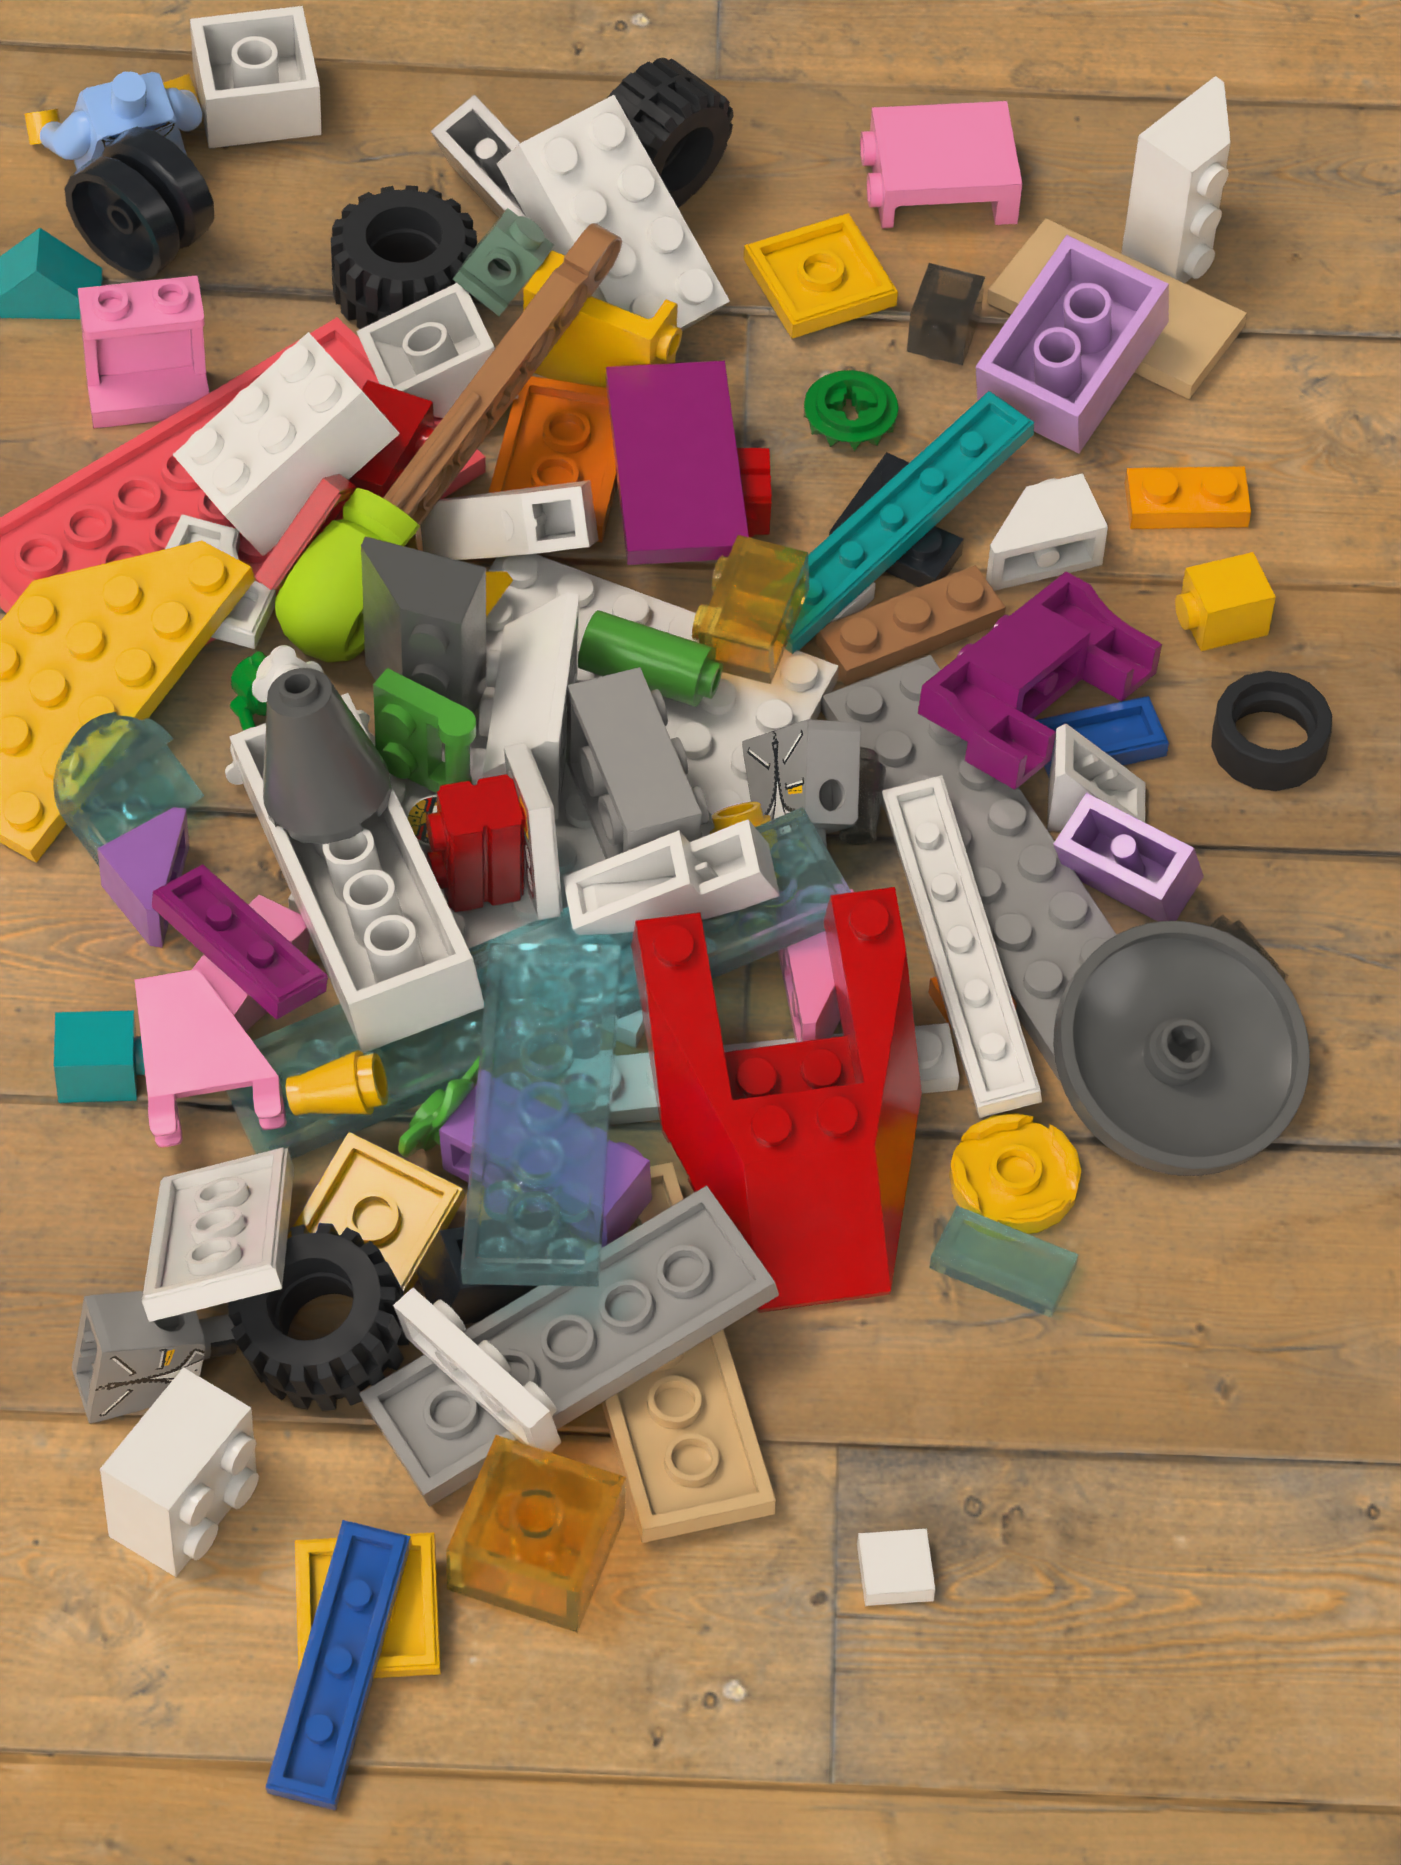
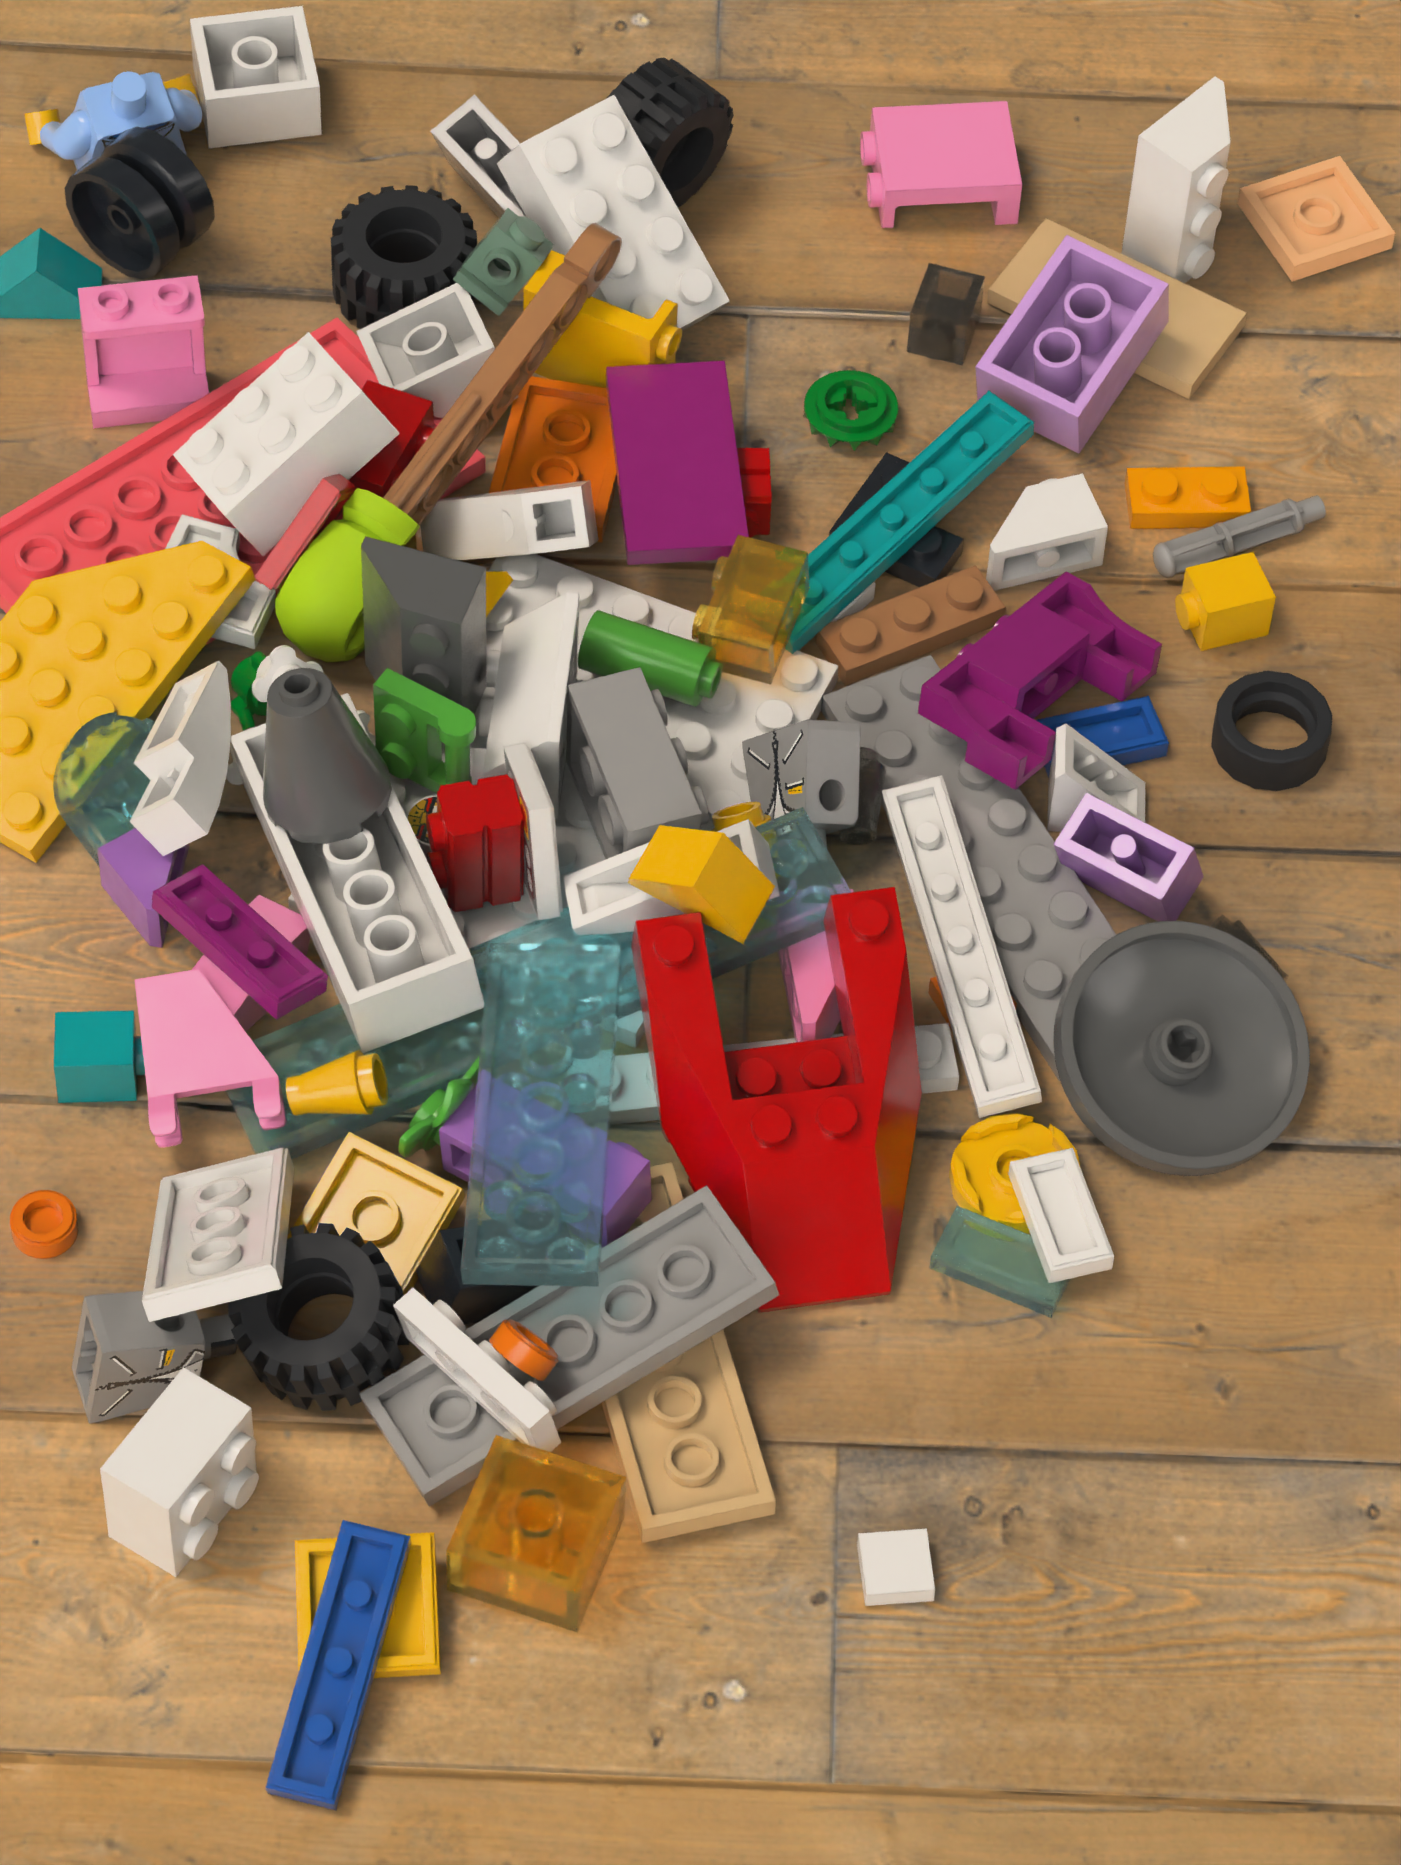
yellow plate [743,213,898,339] -> none
none -> orange tile [10,1190,78,1259]
none -> white slope [130,661,231,856]
none -> orange tile [489,1319,559,1381]
none -> yellow slope [628,825,775,944]
none -> white tile [1008,1148,1114,1283]
none -> light grey piece [1153,495,1326,578]
none -> light nougat plate [1237,156,1395,282]

